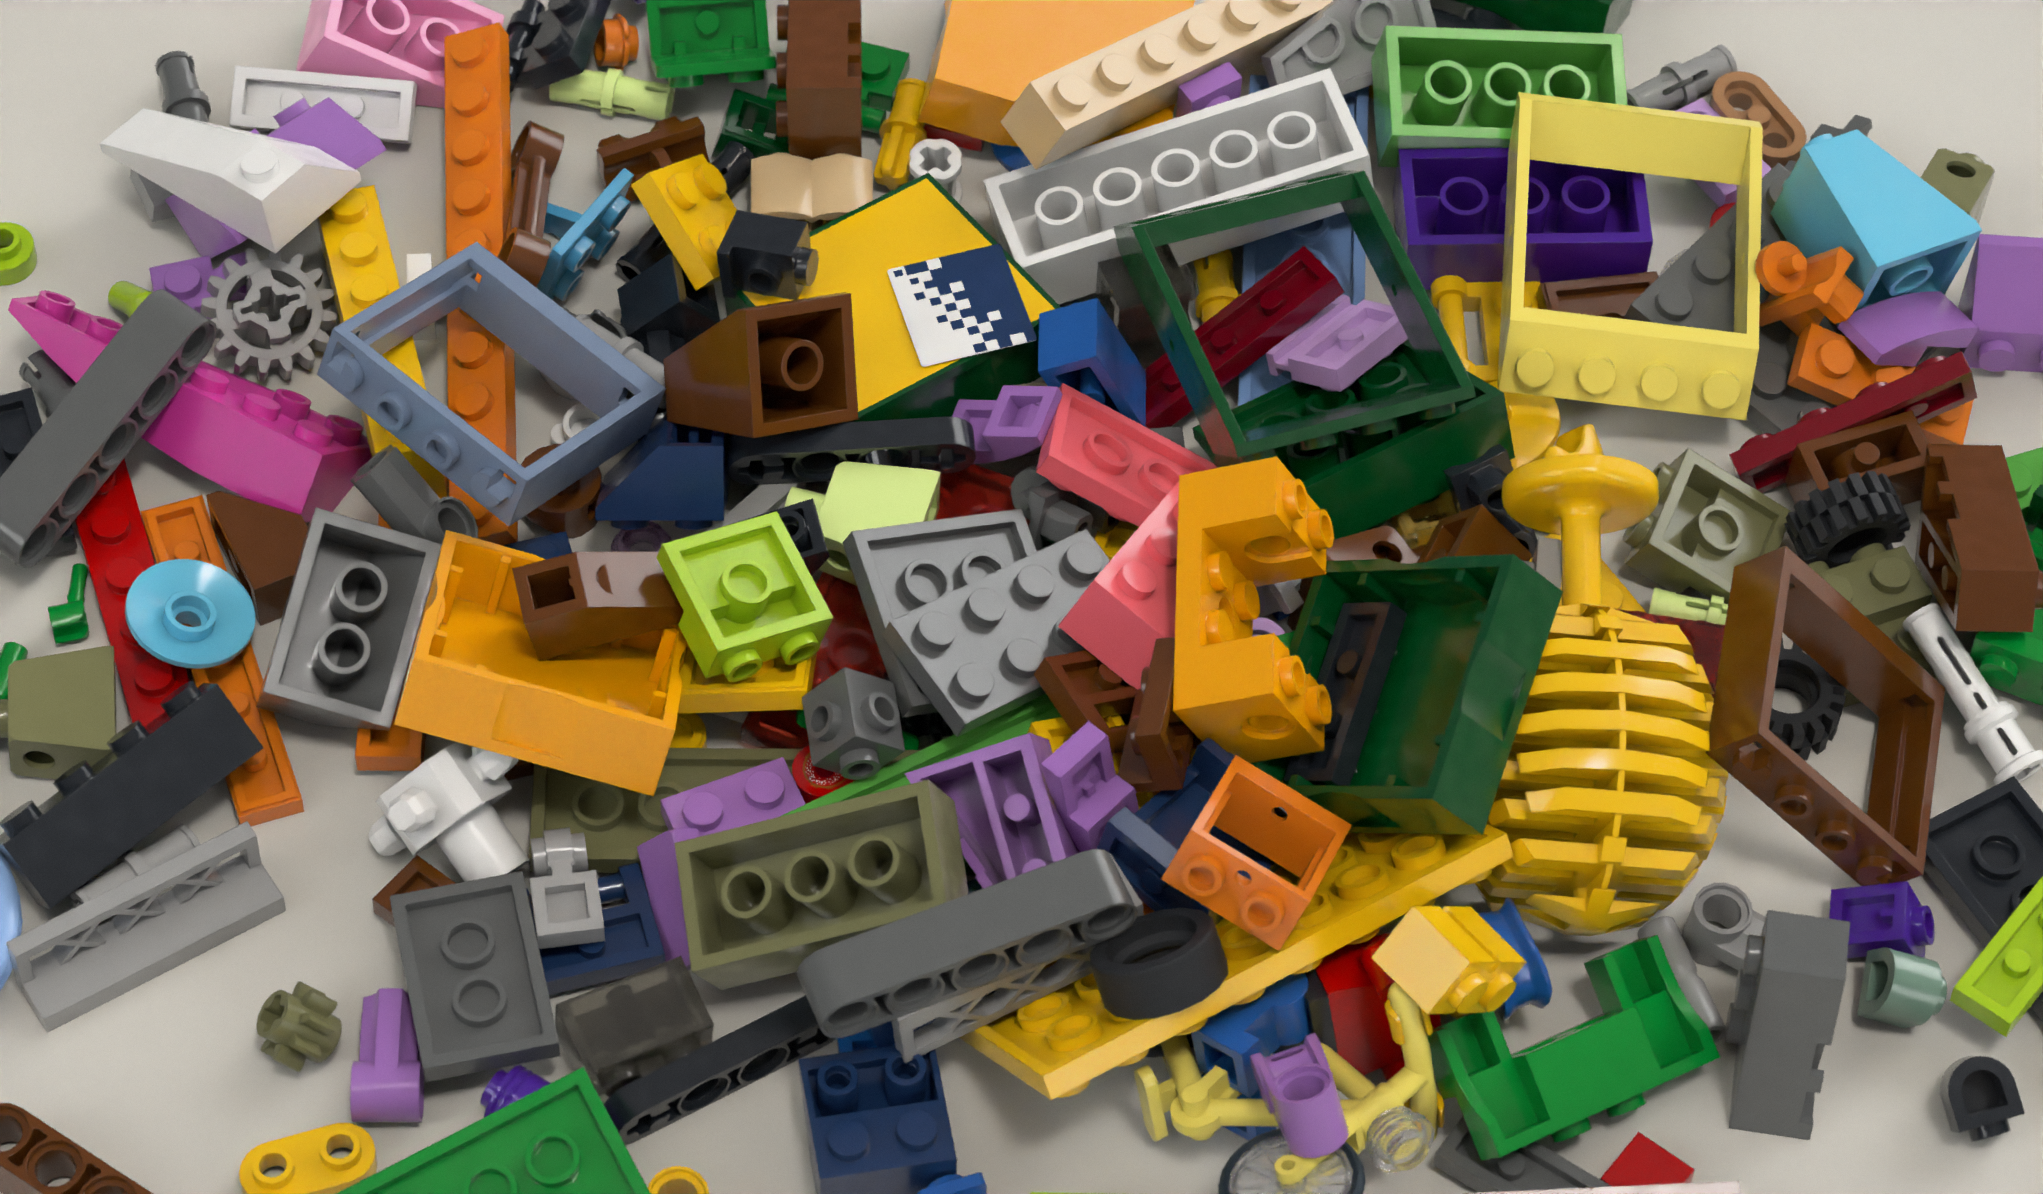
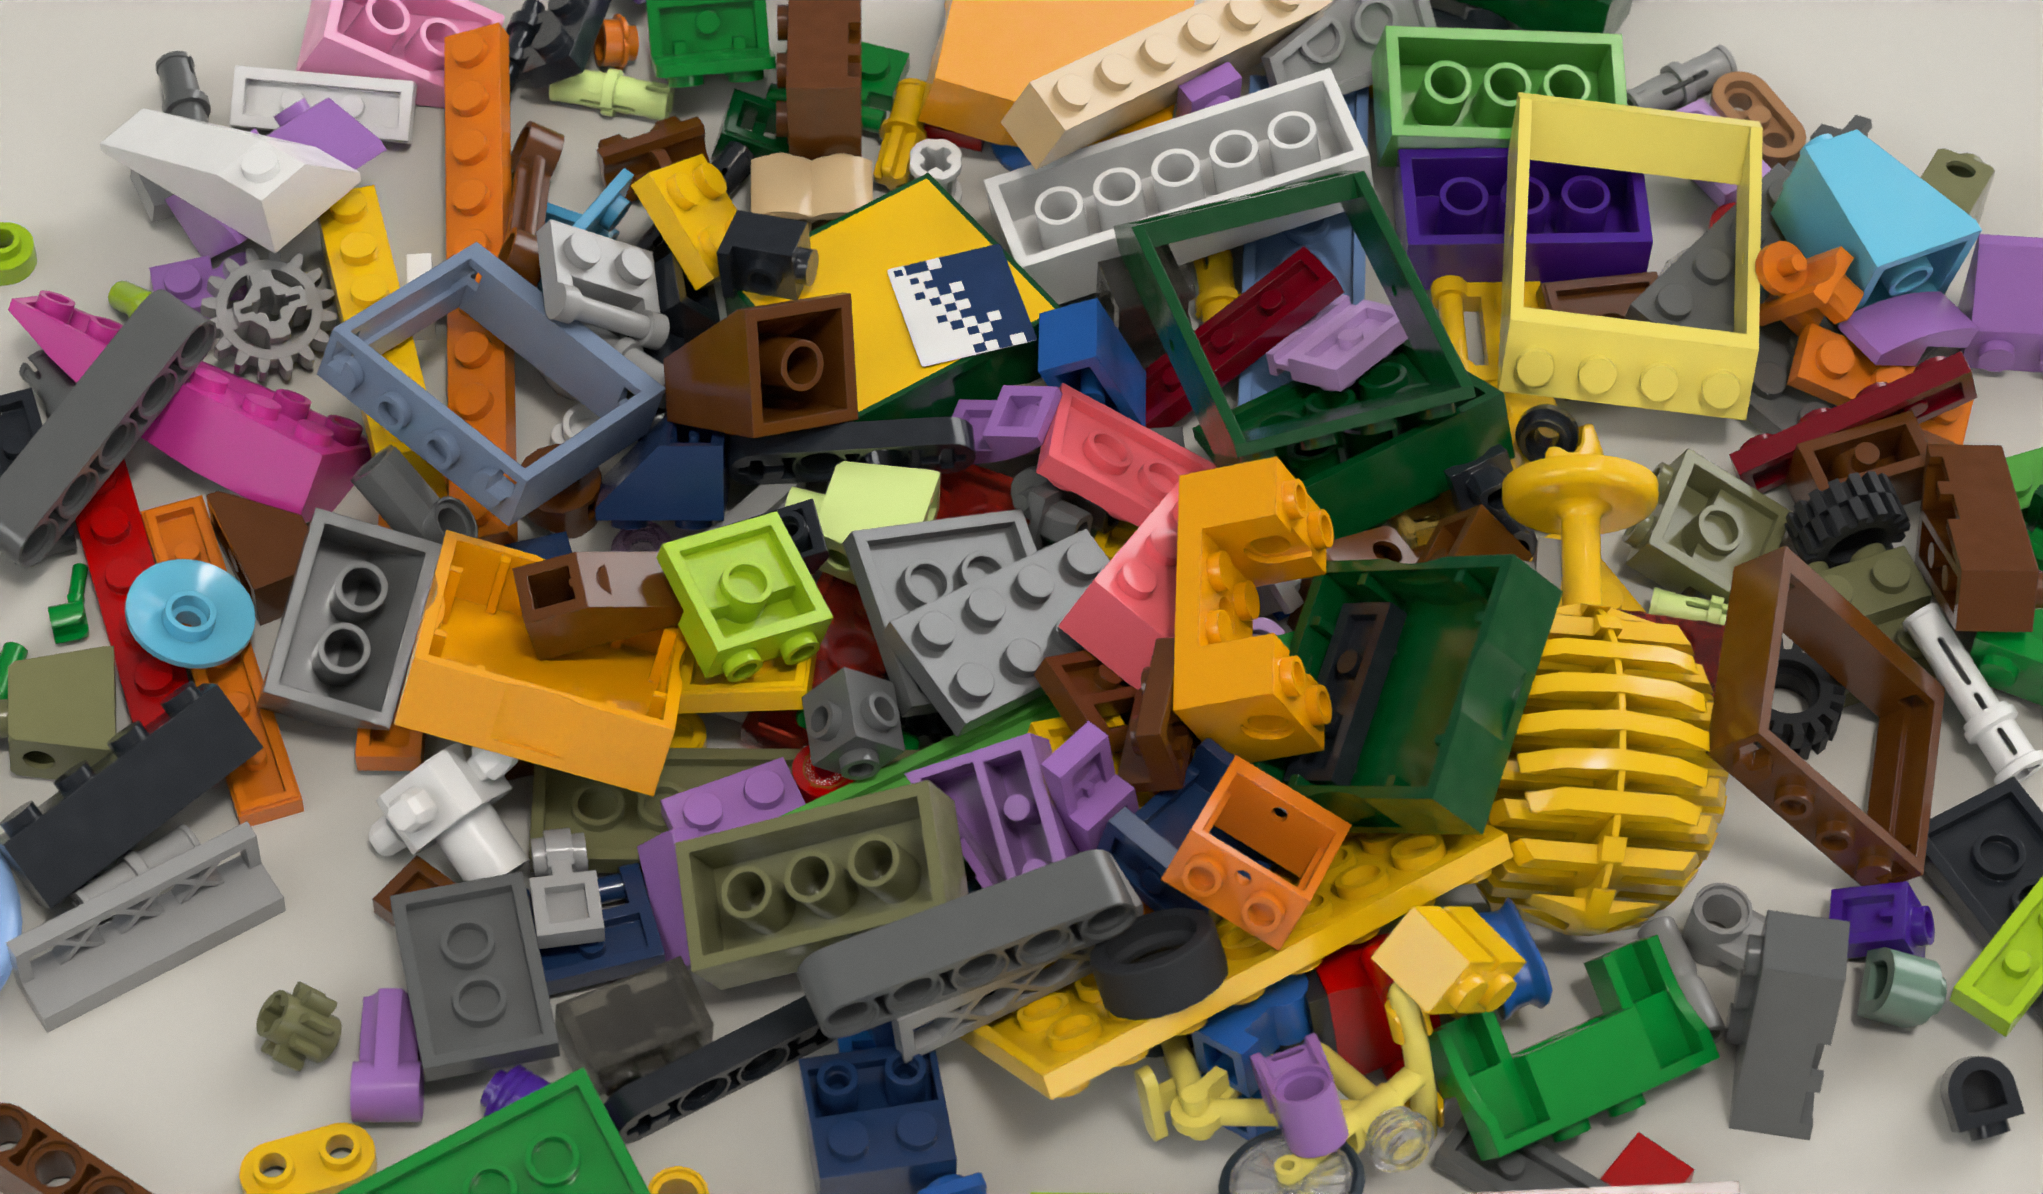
none -> light grey plate [536,219,670,350]
none -> black plate [1515,404,1579,462]

